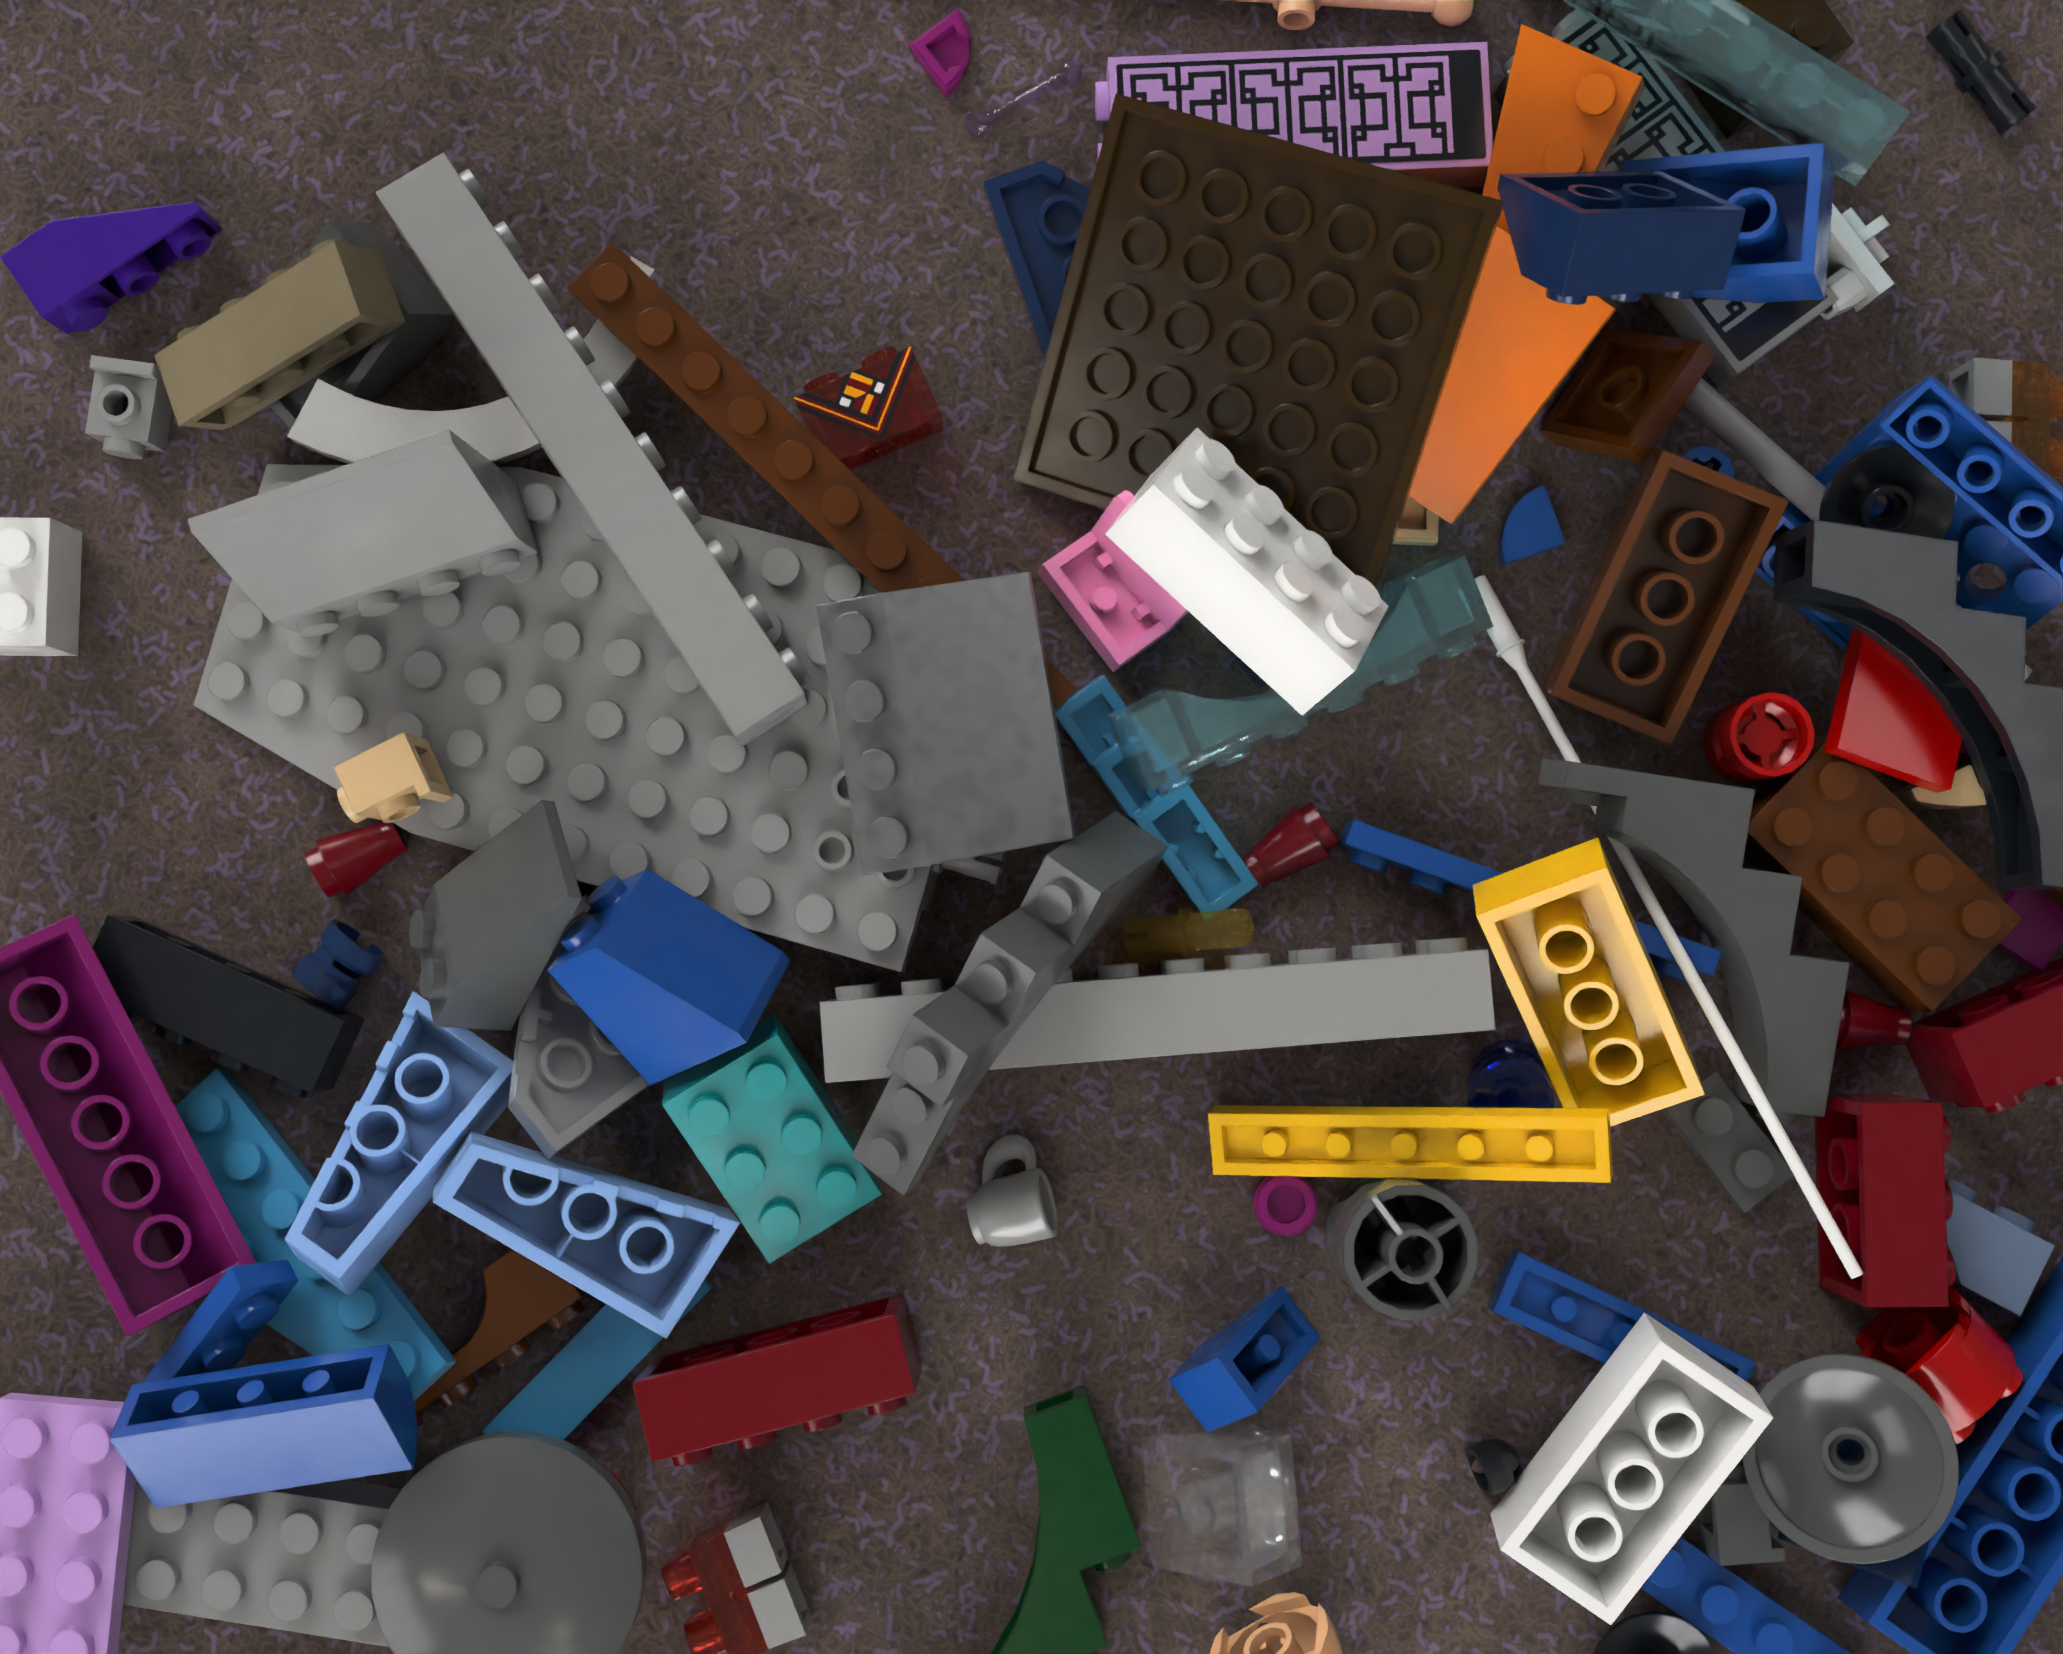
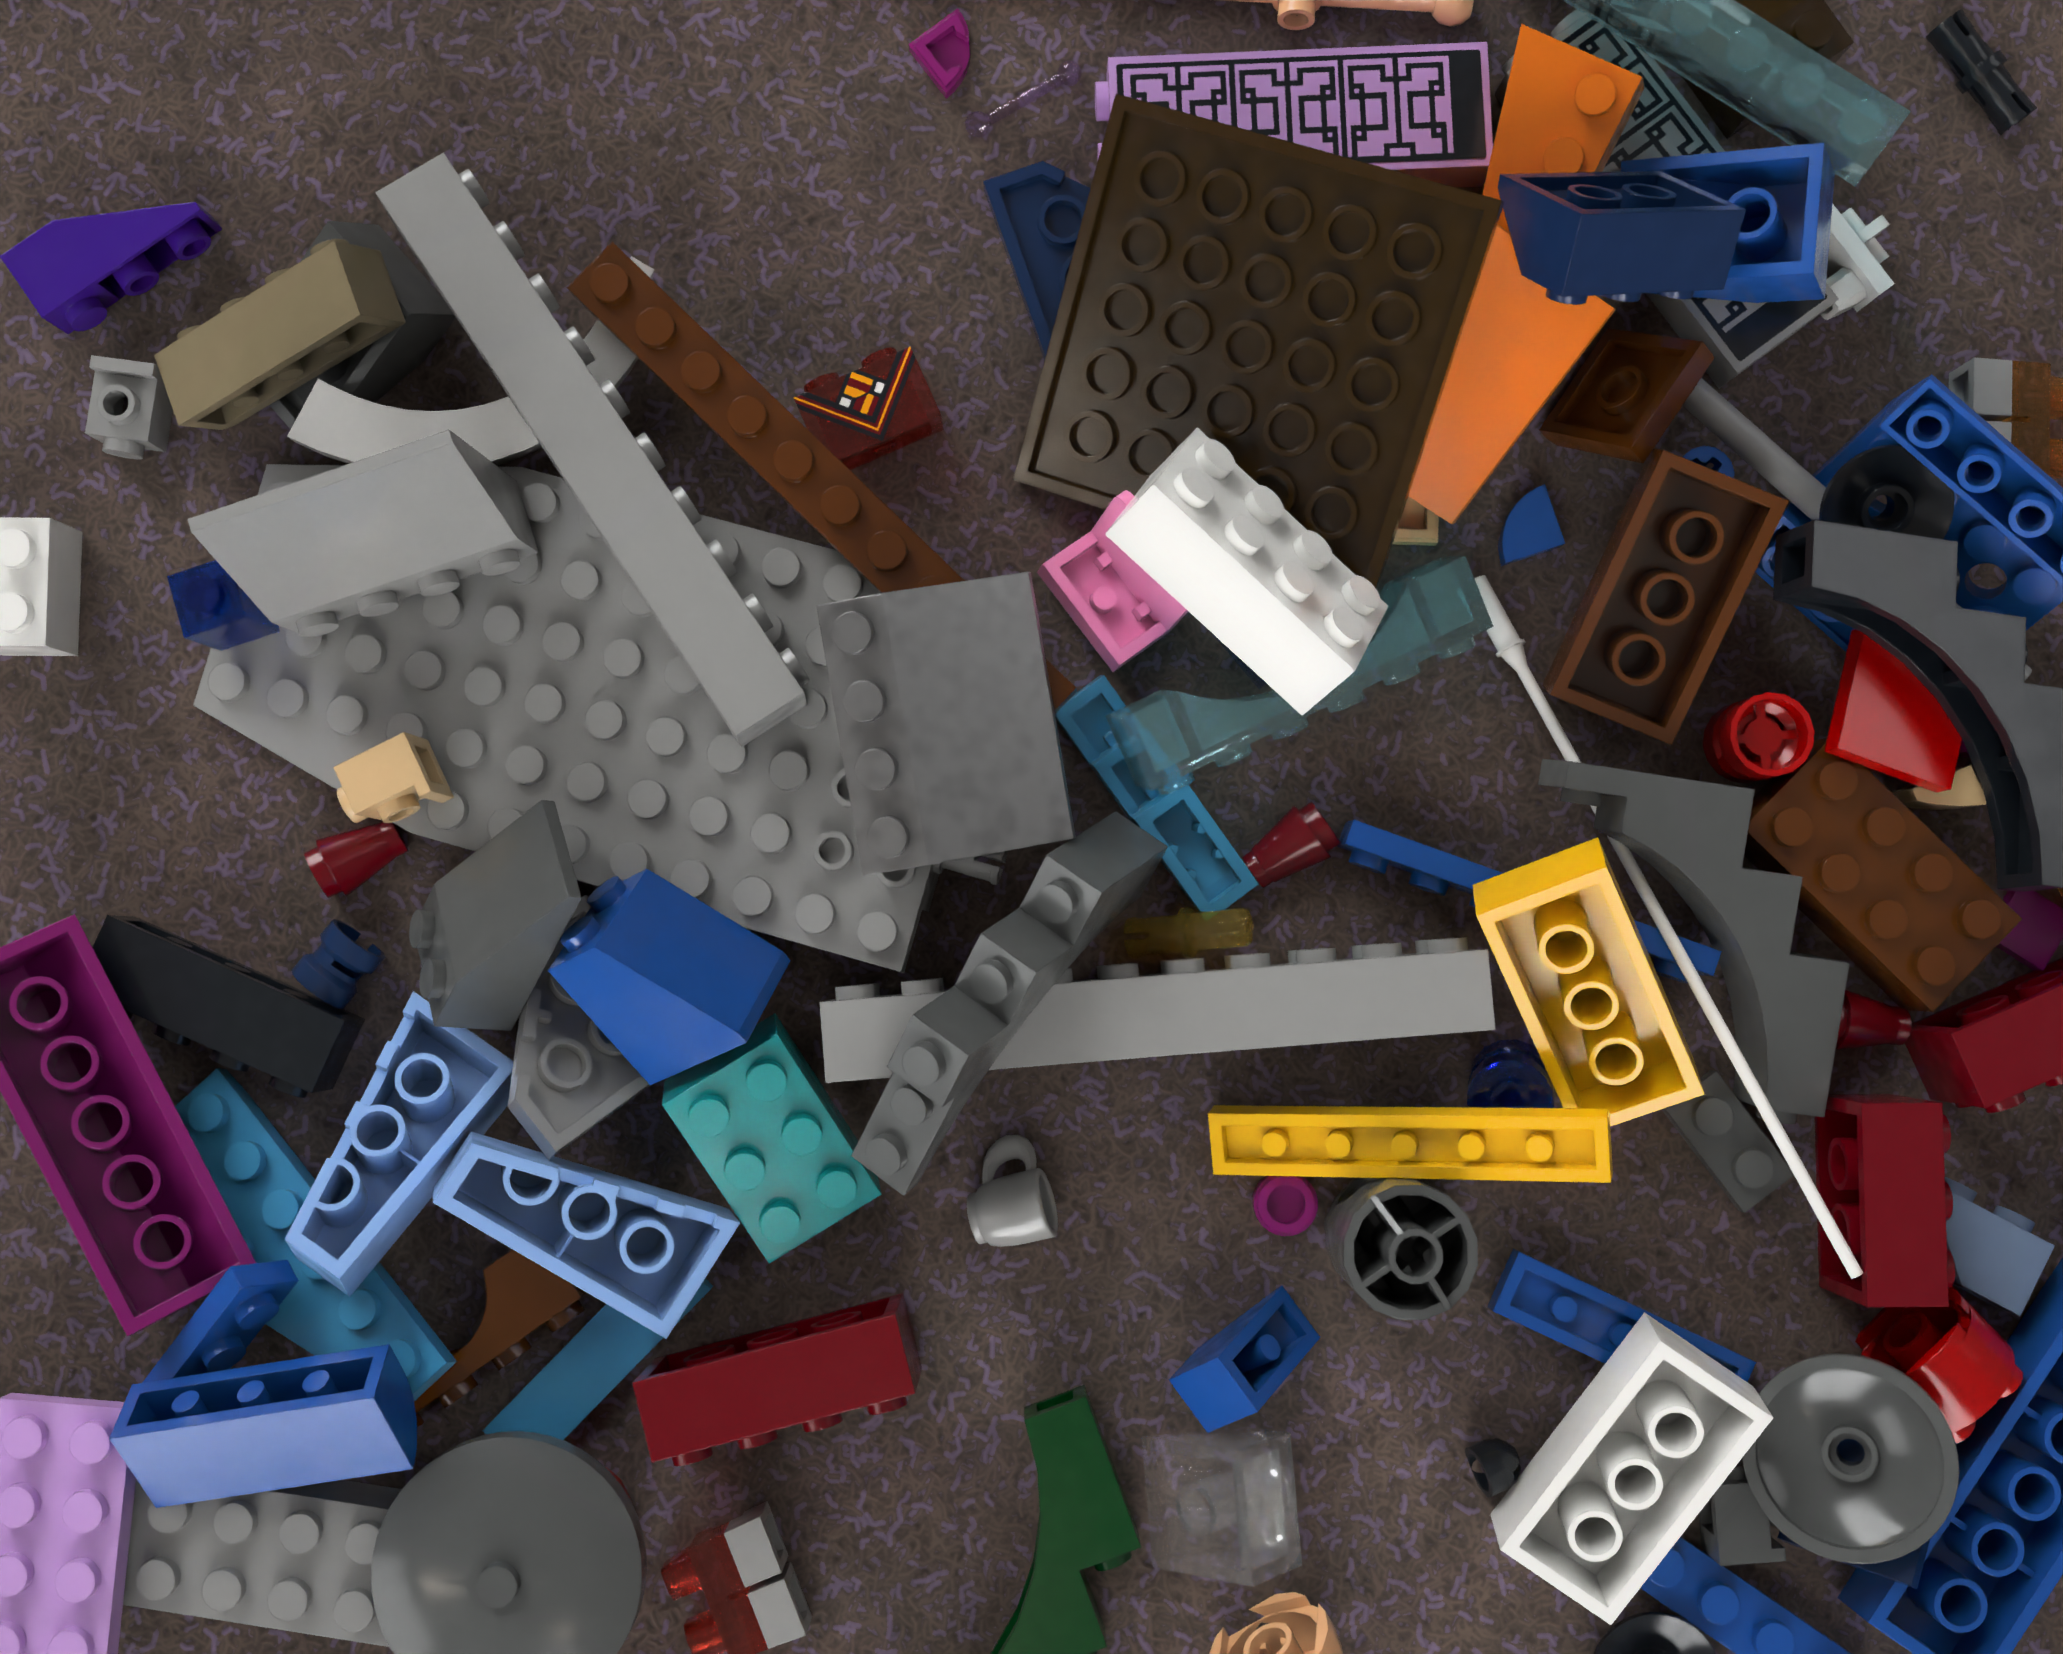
none -> clear blue brick [167,560,280,651]

